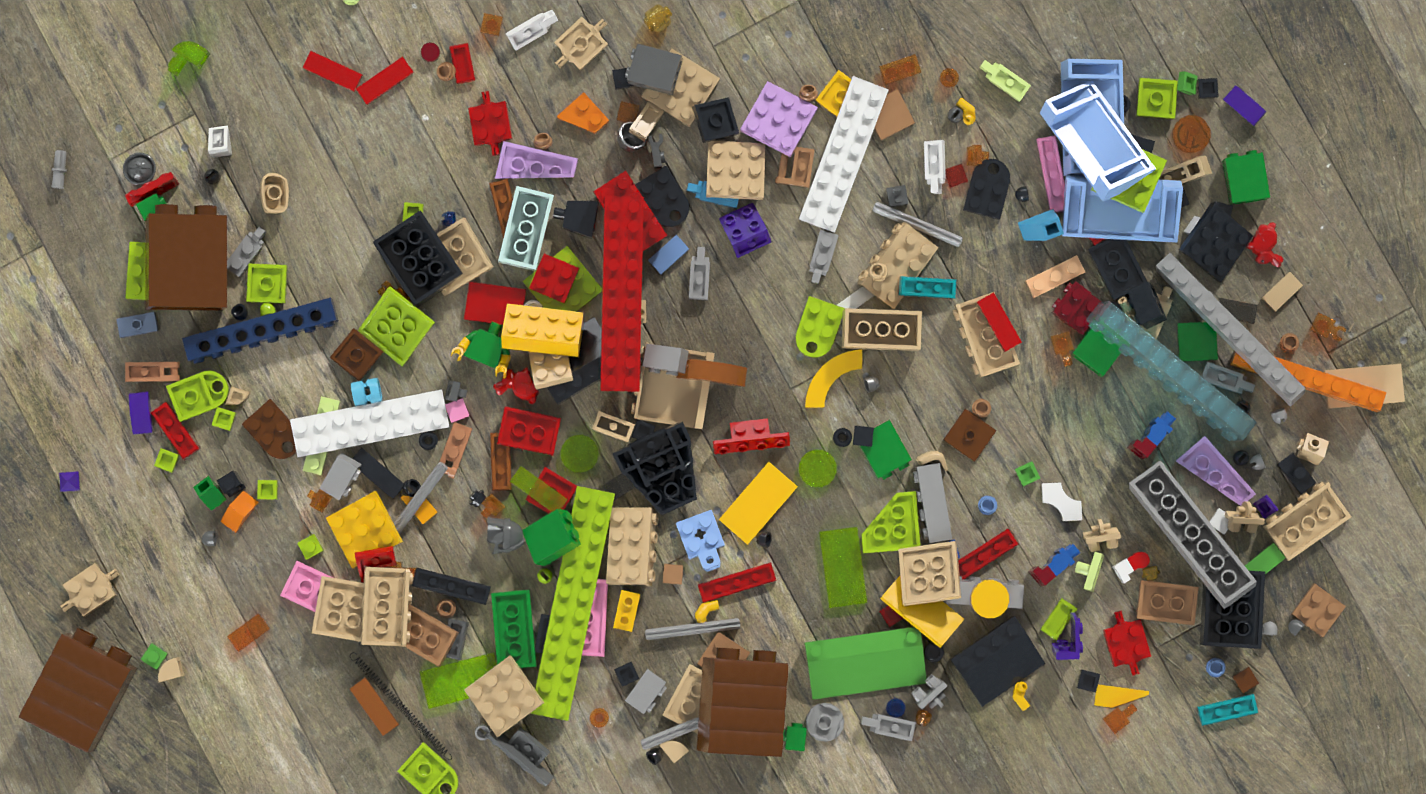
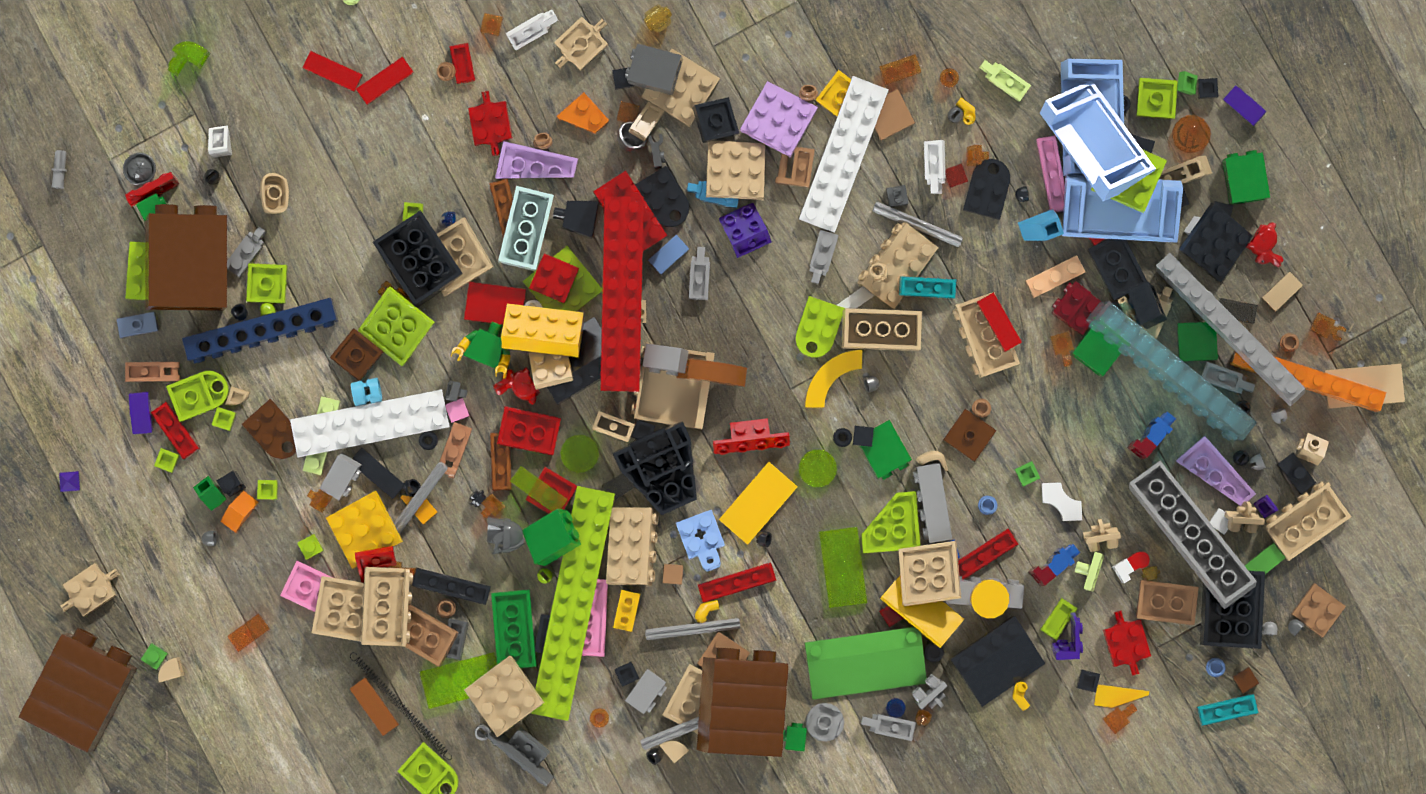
dark red tile [421,42,440,62] -> none

